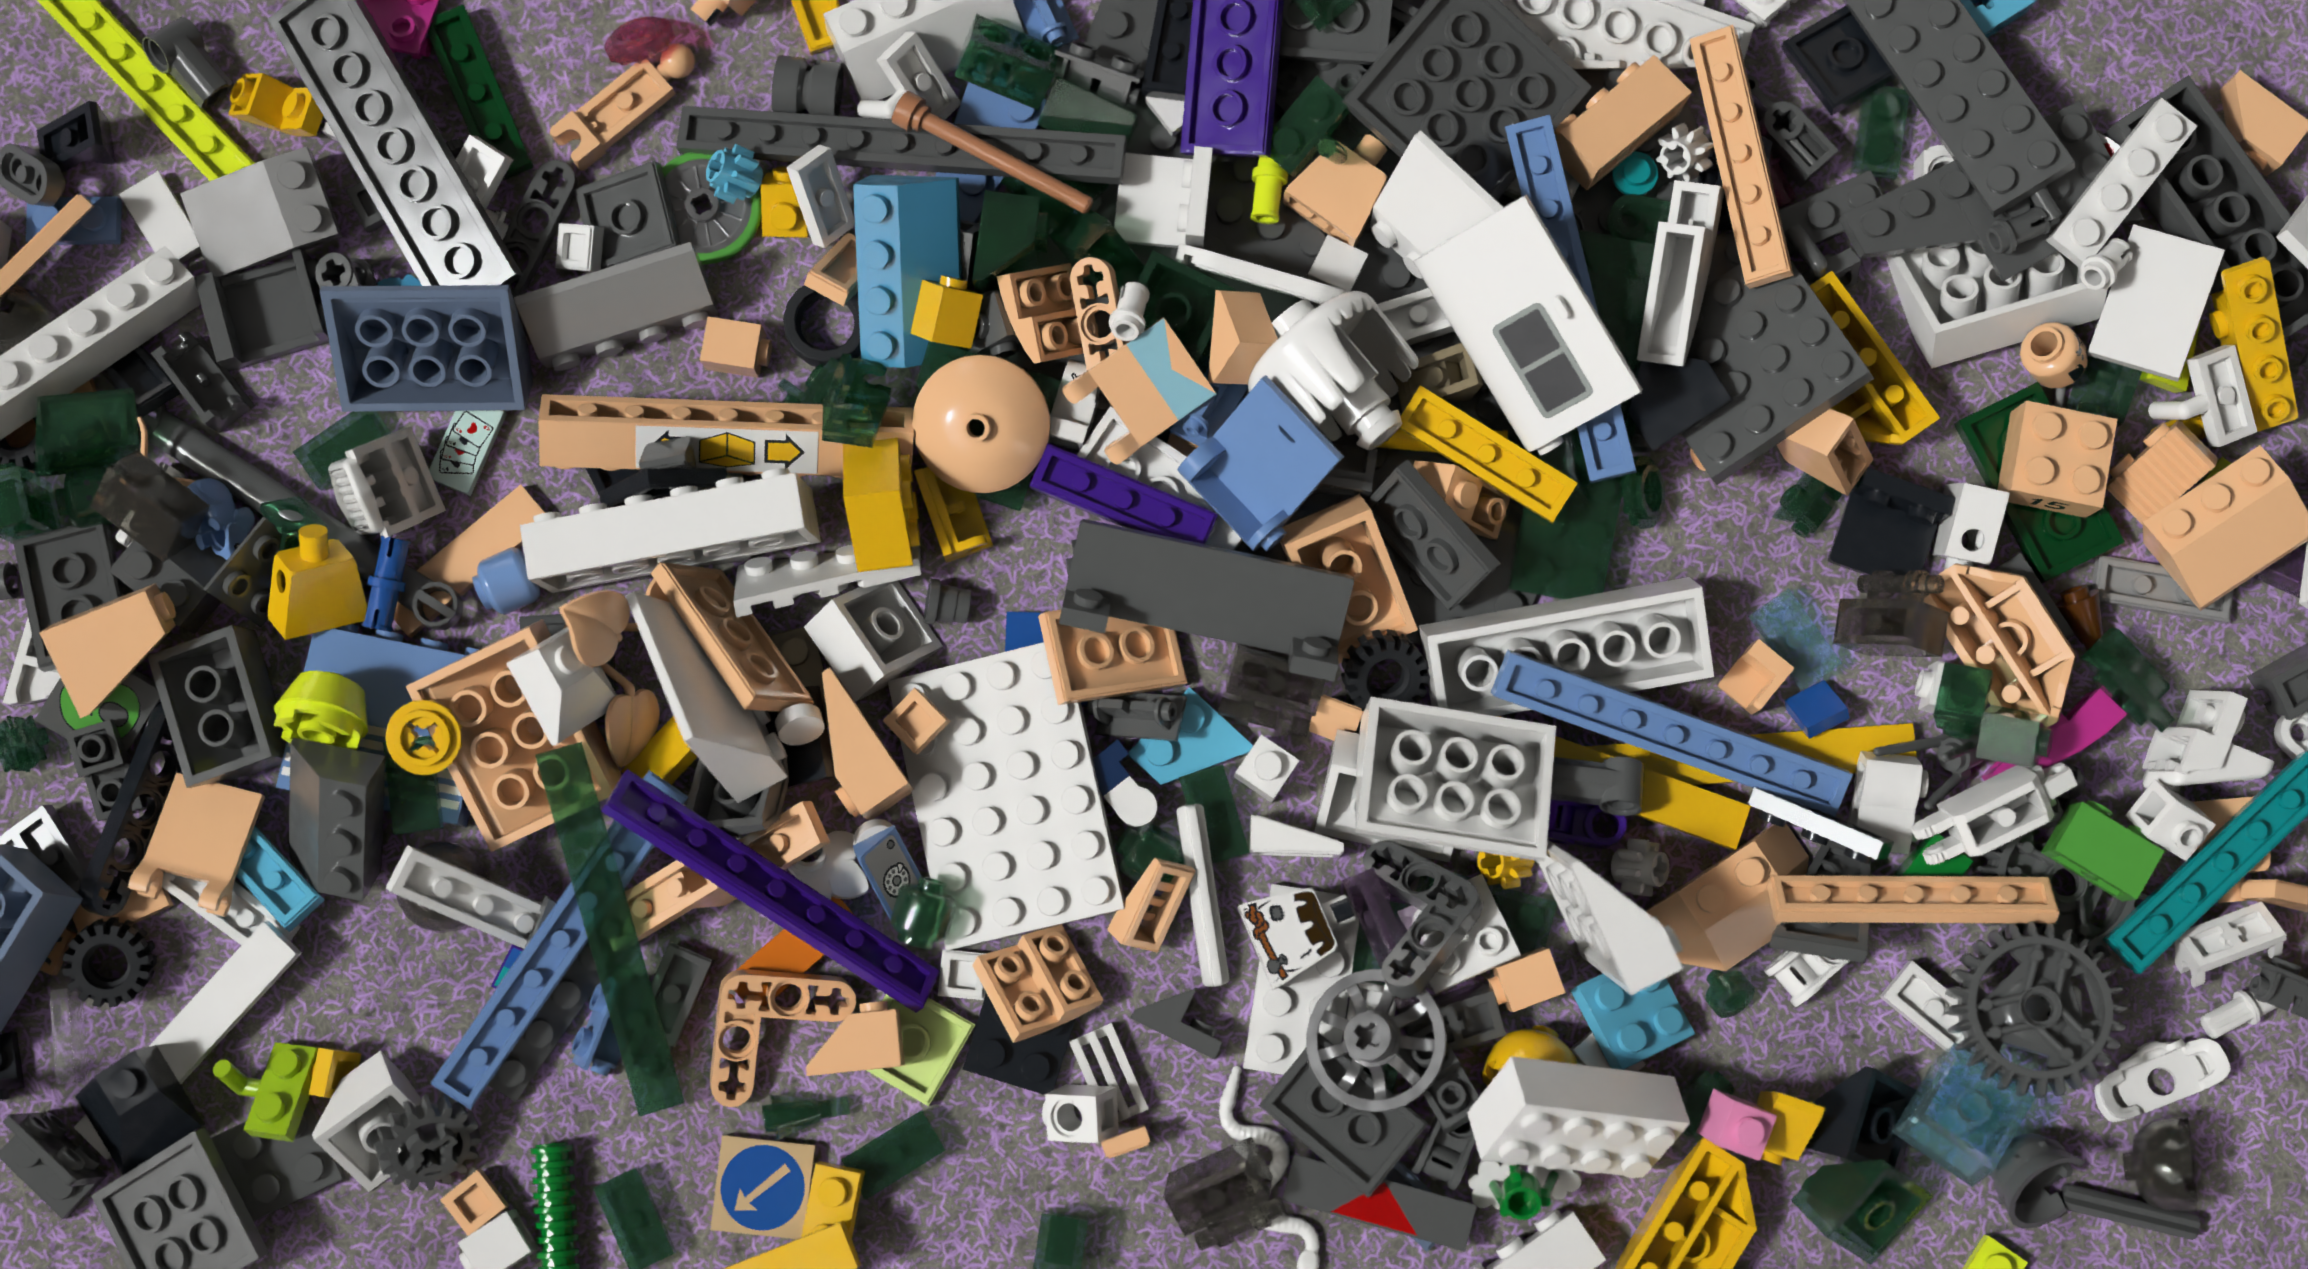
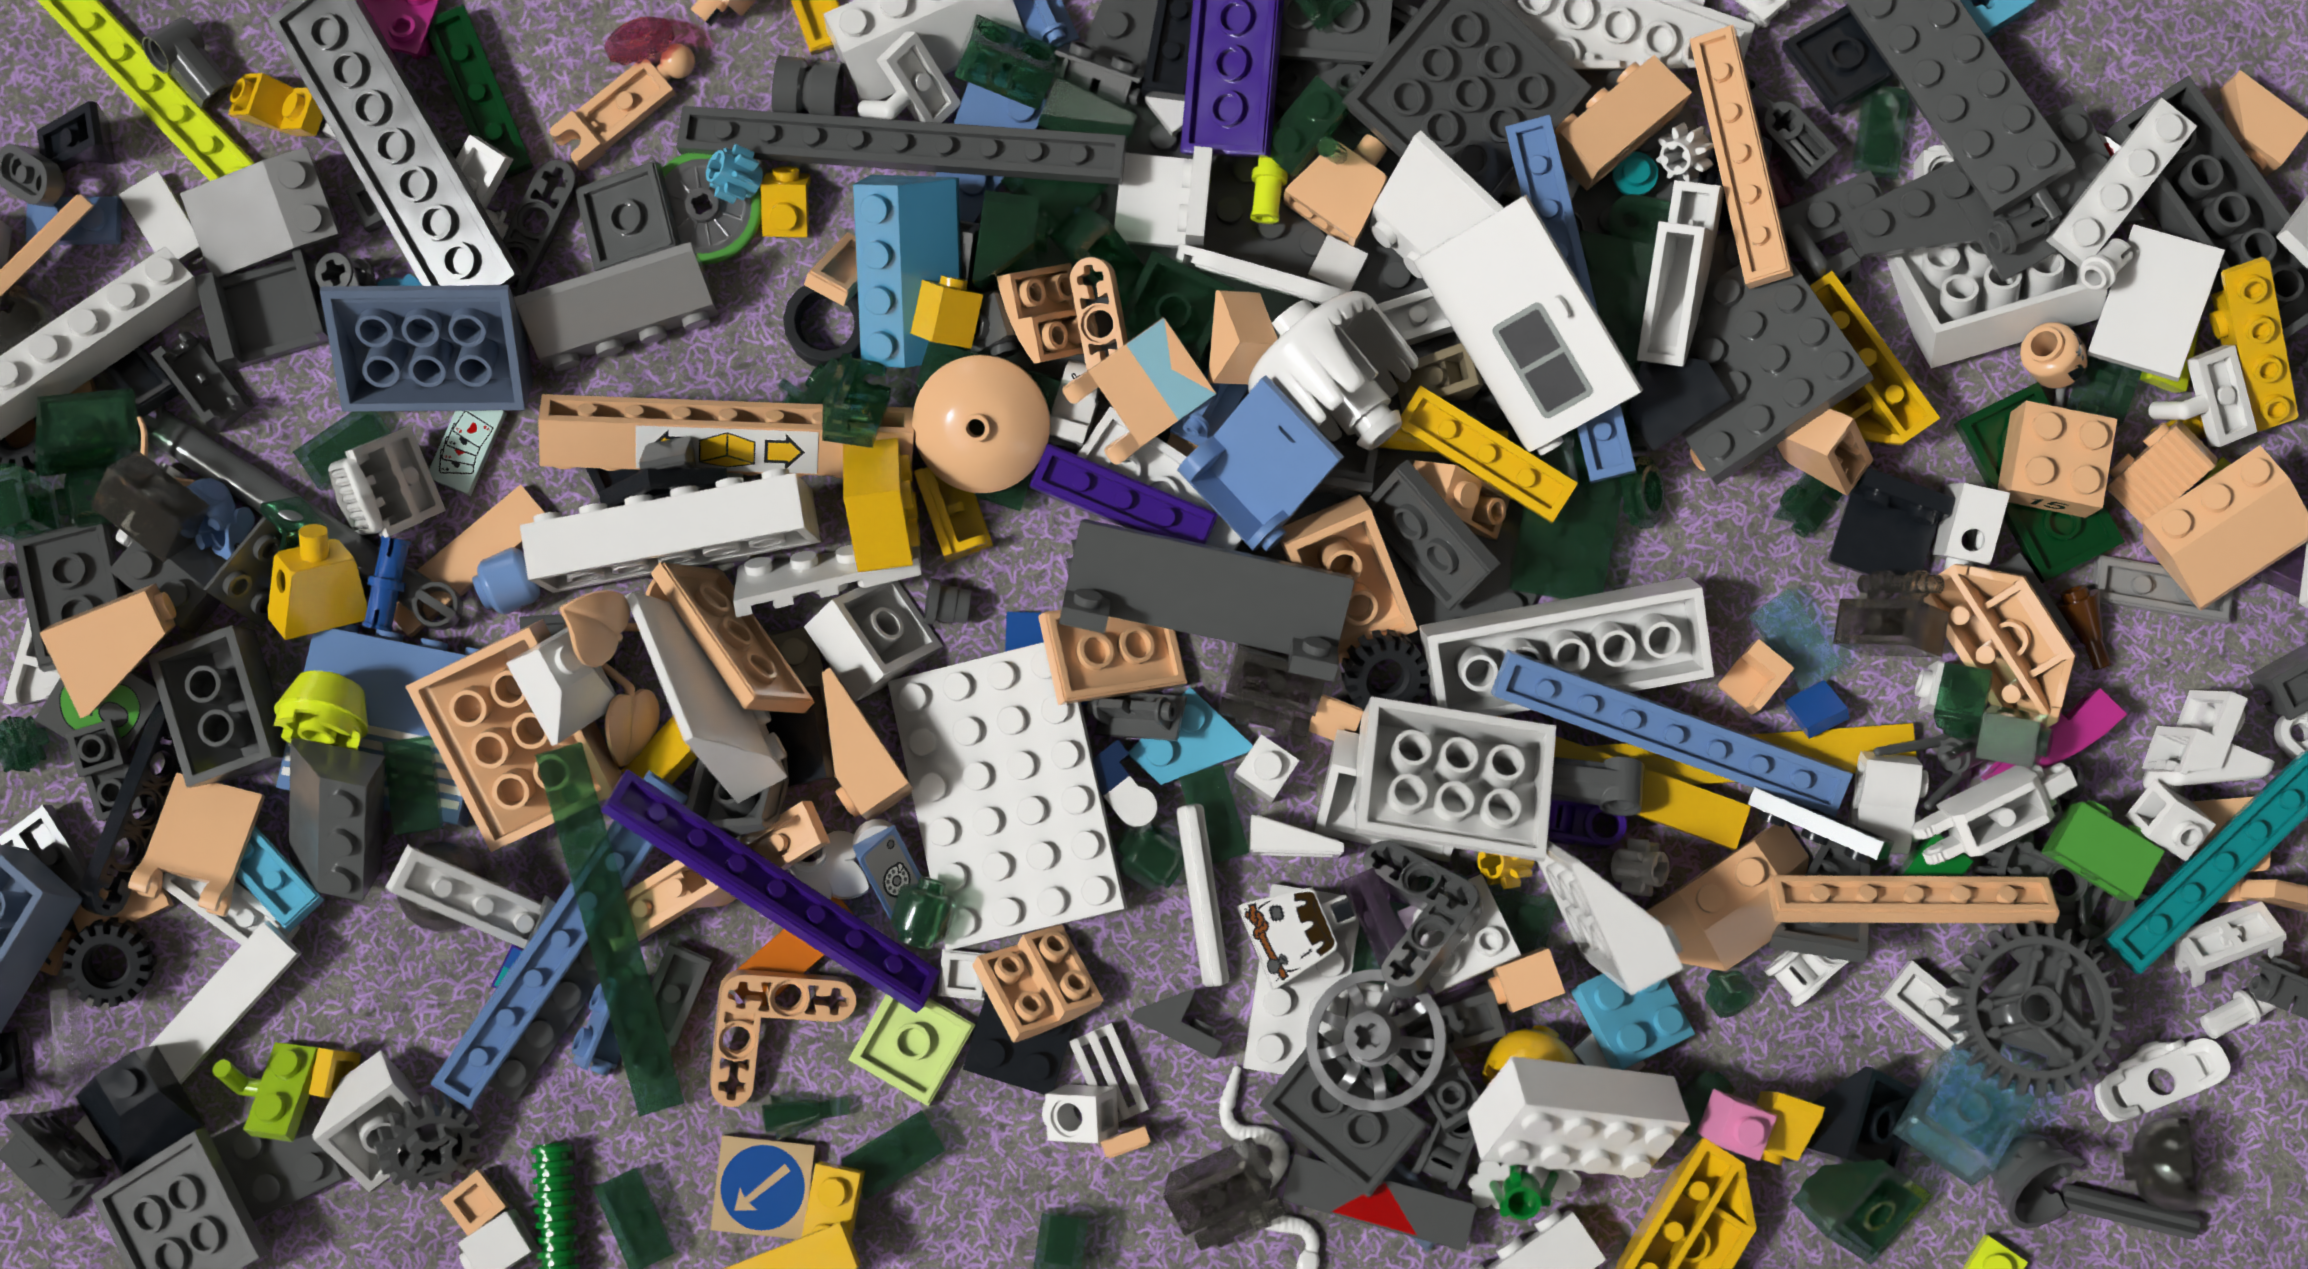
yellow gear [386,700,462,775] -> none
white tile [555,223,604,272] -> none
light nougat brick [700,316,772,378] -> none
white tile [775,703,825,745] -> none
white plate [786,145,855,248] -> none
light nougat slope [806,1001,905,1076] -> none
light nougat plate [883,688,950,754] -> none
nougat piece [892,91,1093,214] -> none
light nougat slope [1107,858,1196,952] -> none
white pin [1109,282,1150,341] -> none
clear green bracket [2080,627,2175,733] -> none

